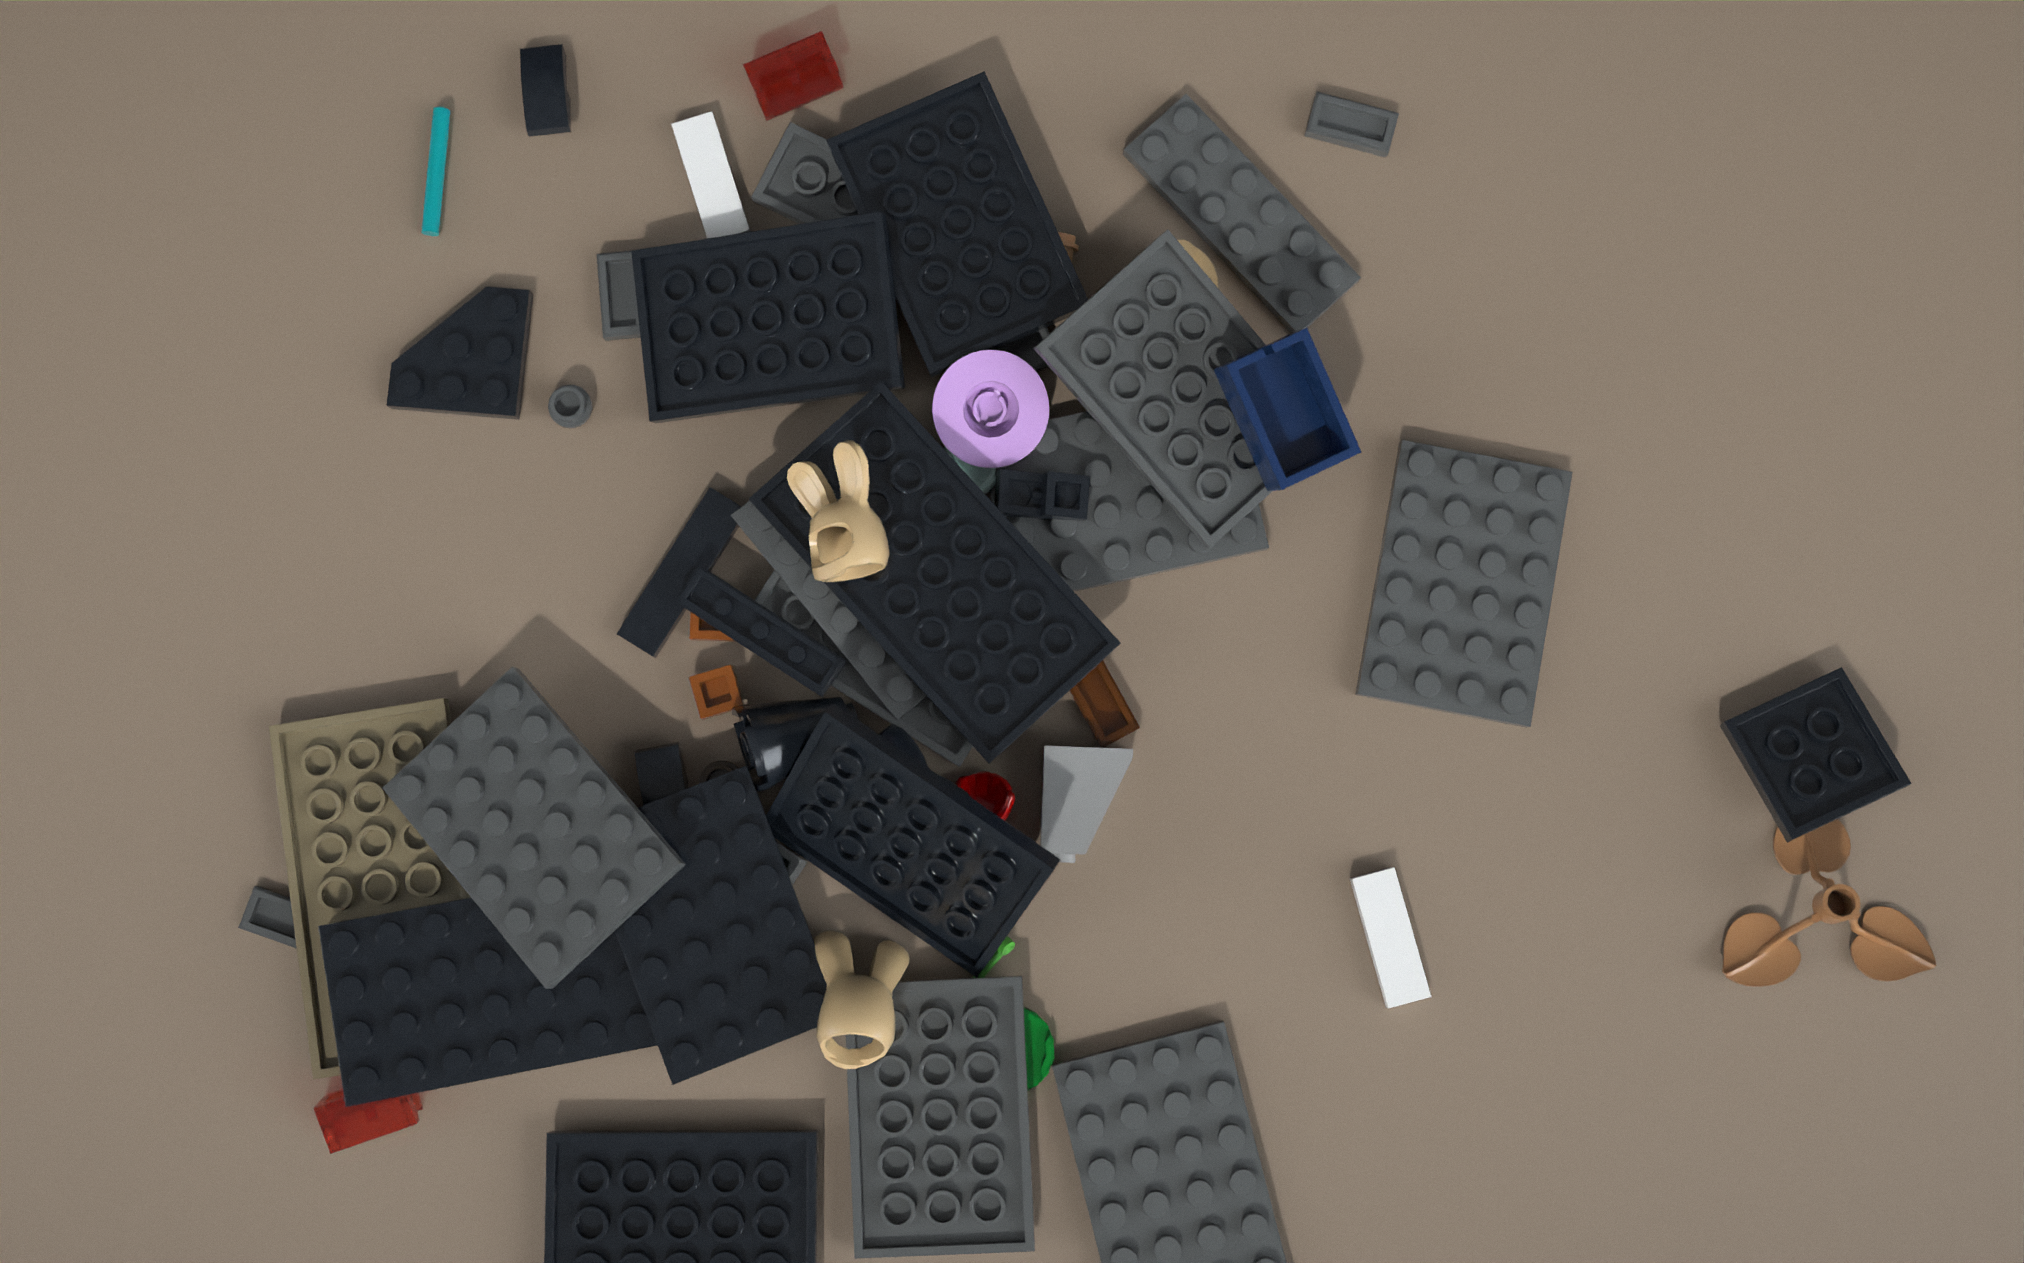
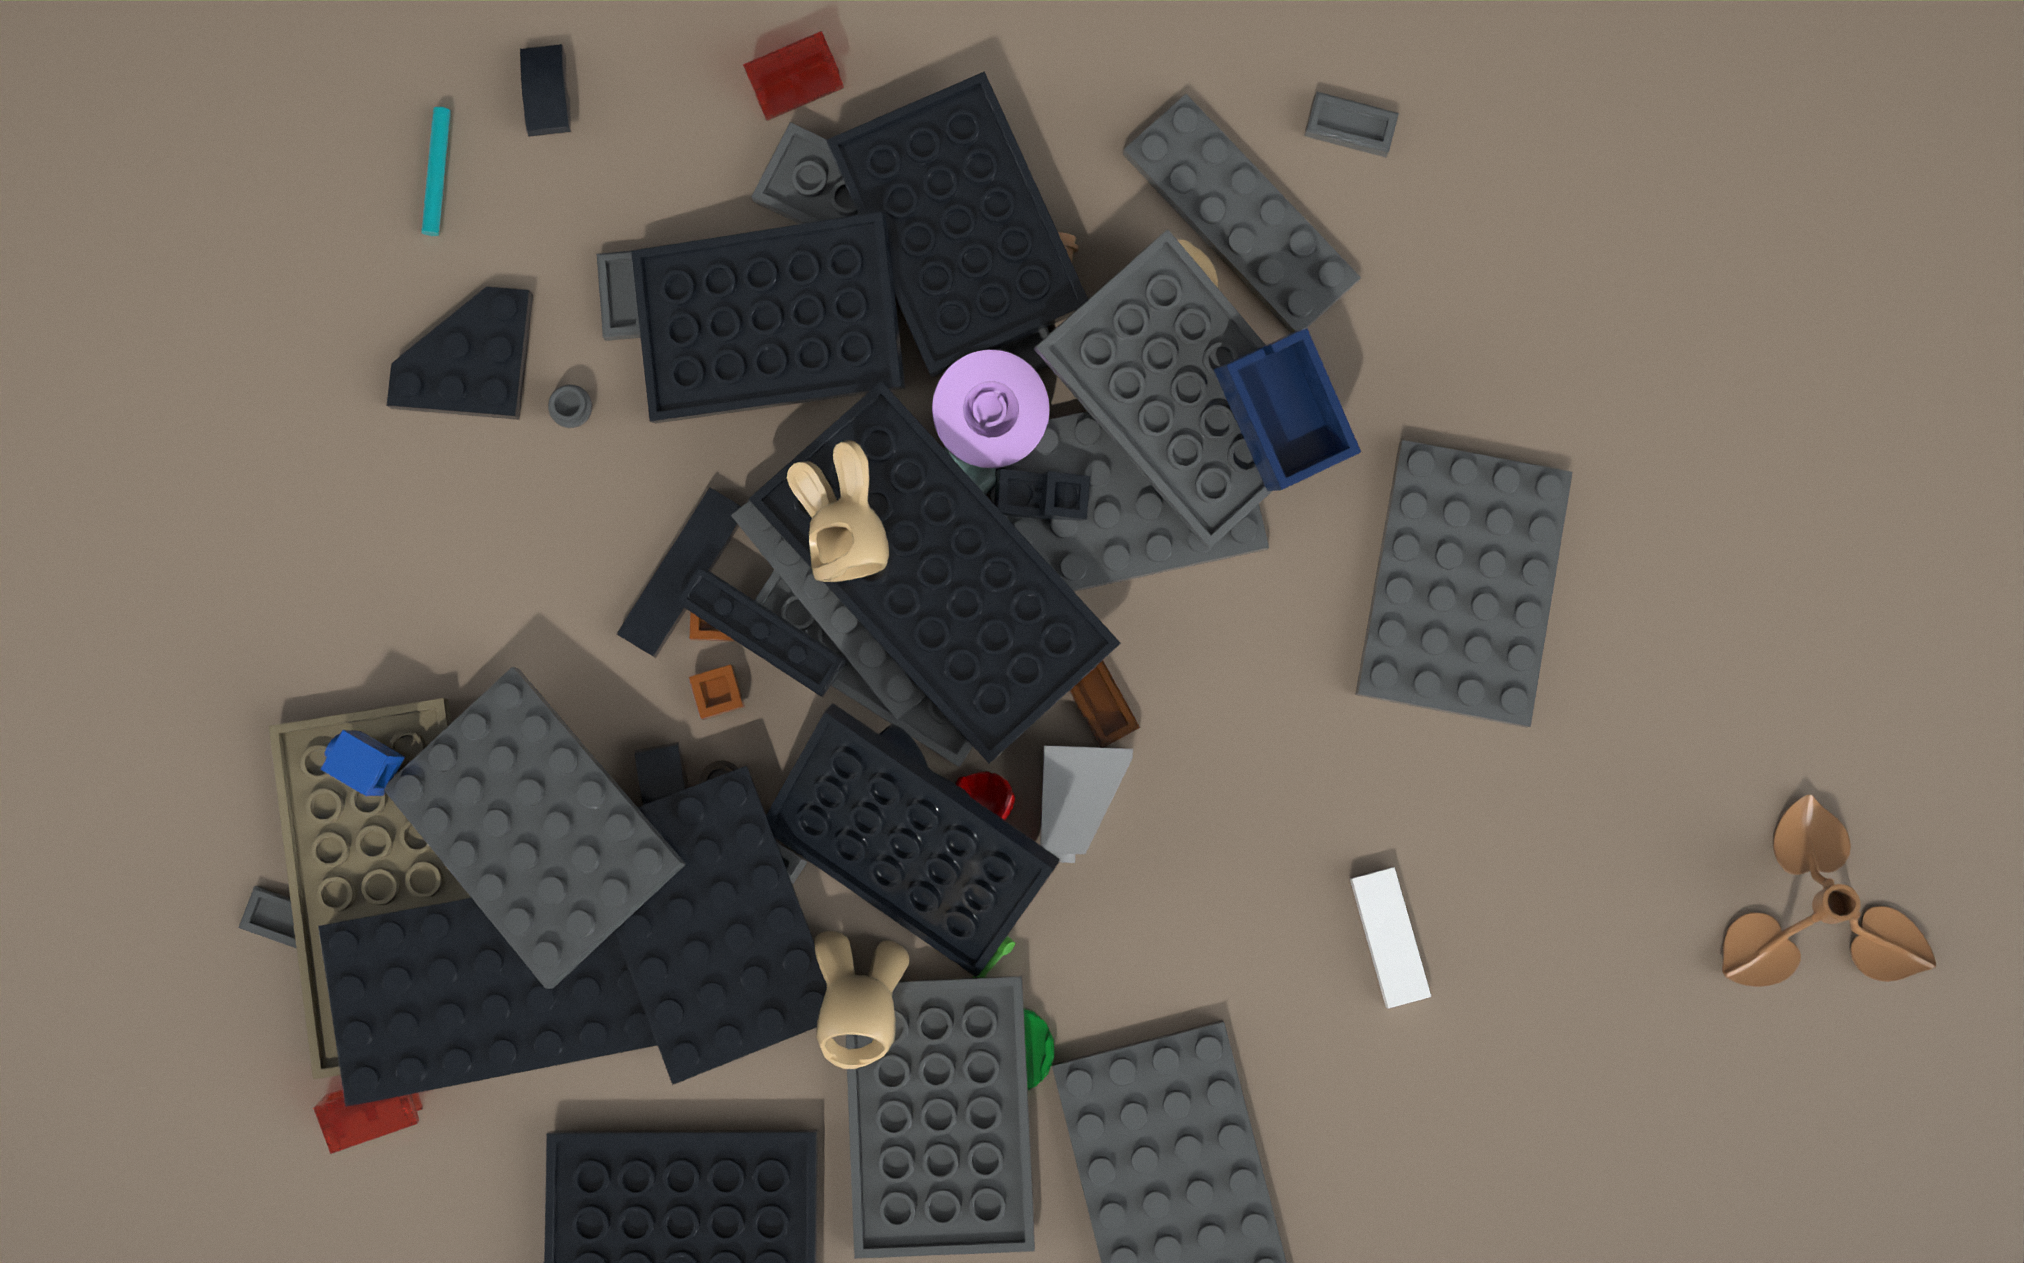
white tile [671,111,751,239] -> none
black cone [732,697,858,792] -> none
black plate [1720,667,1912,843] -> none
none -> blue brick [321,730,405,796]

